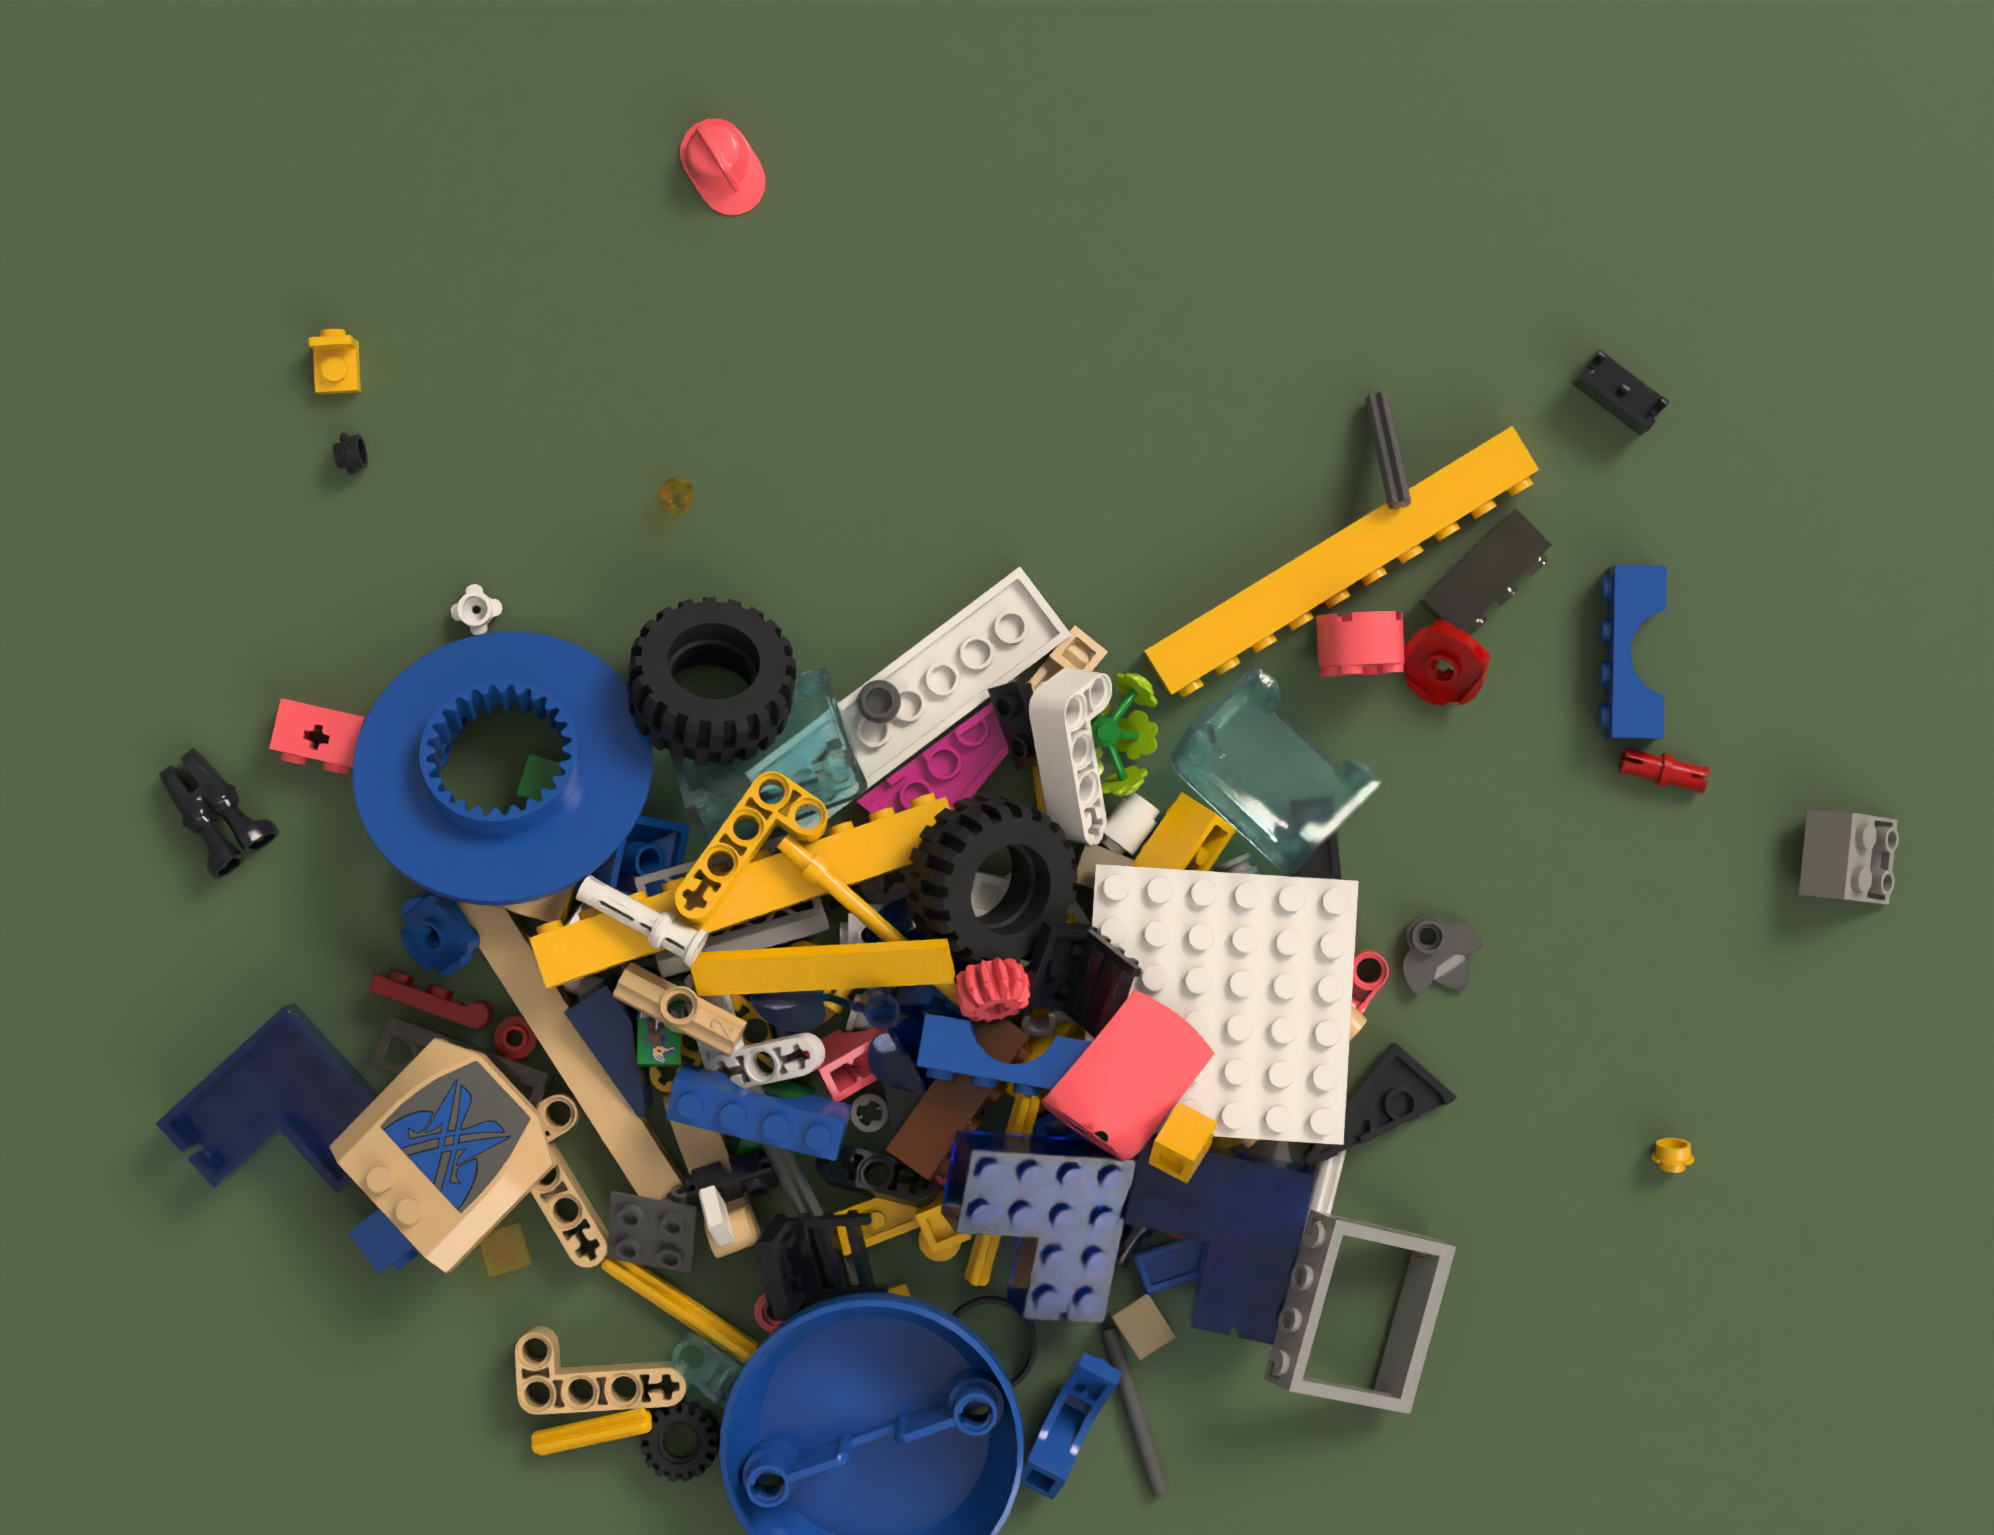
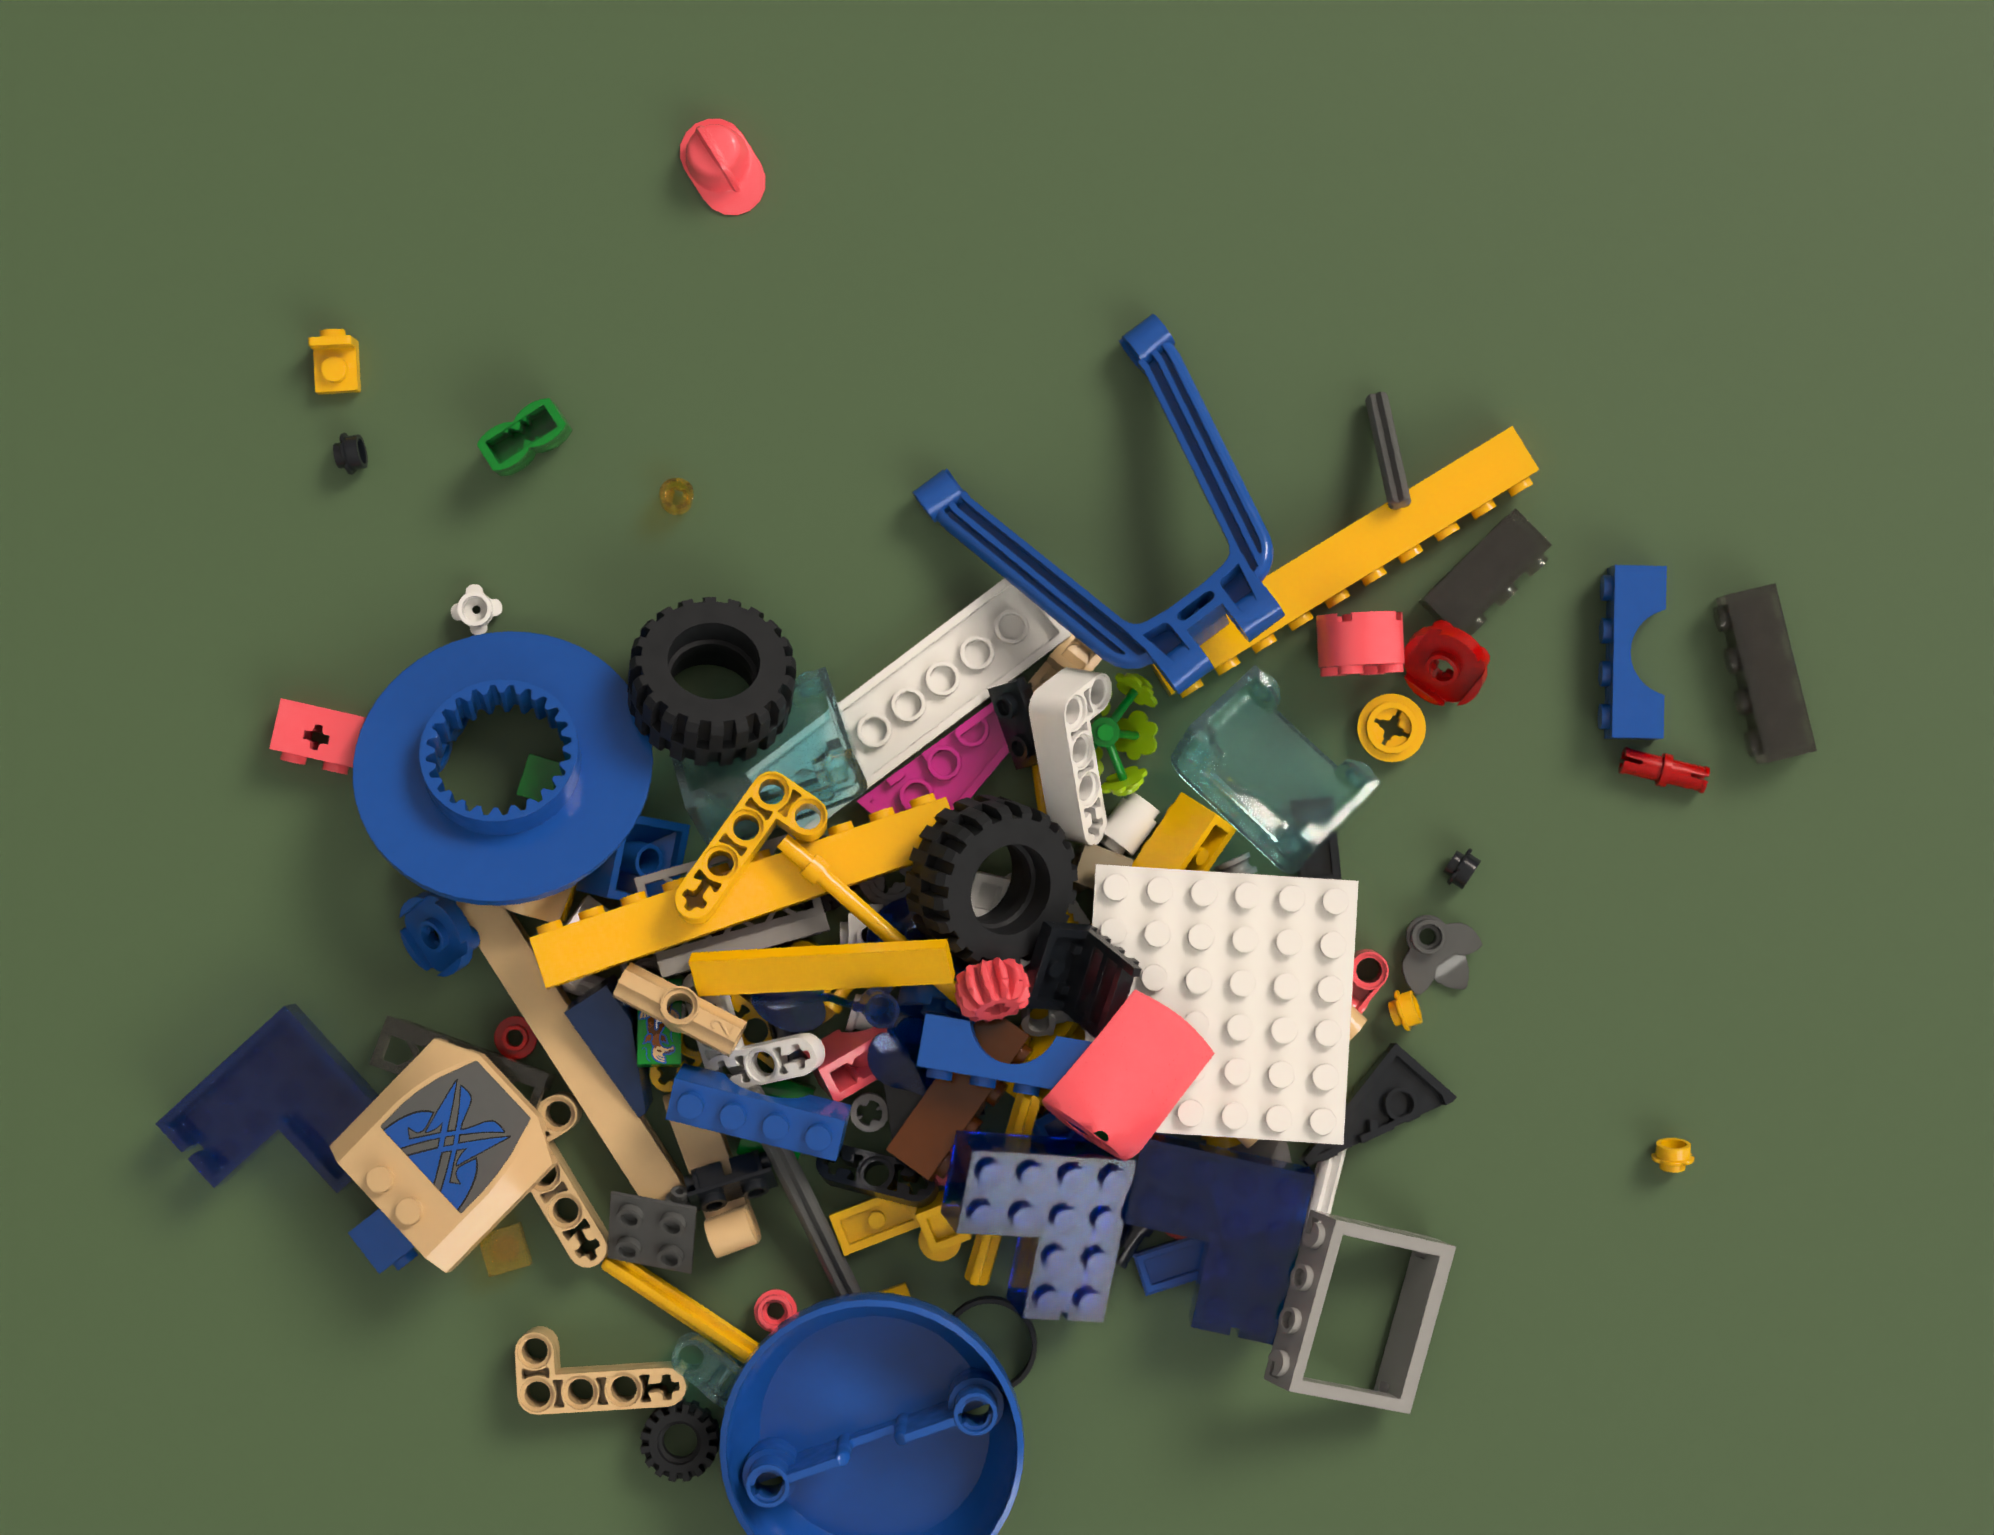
black piece [159,748,279,879] -> none
dark red plate [369,968,494,1028] -> none
yellow axle [531,1408,652,1456] -> none
white pin [576,874,709,967] -> none
white tile [698,1185,735,1246] -> none
black plate [755,1210,889,1321] -> none
dark grey plate [858,680,901,723] -> none
blue arch [1020,1352,1123,1500] -> none
dark grey bar [1101,1326,1169,1496] -> none
dark tan panel [1110,1294,1176,1360] -> none
yellow panel [1148,1103,1218,1184] -> none
black hinge [1572,349,1670,435] -> none
light grey slope [1798,809,1899,905] -> none
none -> green brick [477,398,572,476]
none -> blue piece [912,314,1285,695]
none -> yellow gear [1356,694,1426,762]
none -> yellow plate [1388,990,1423,1031]
none -> black plate [1443,849,1481,889]
none -> clear smoke brick [1713,583,1817,764]

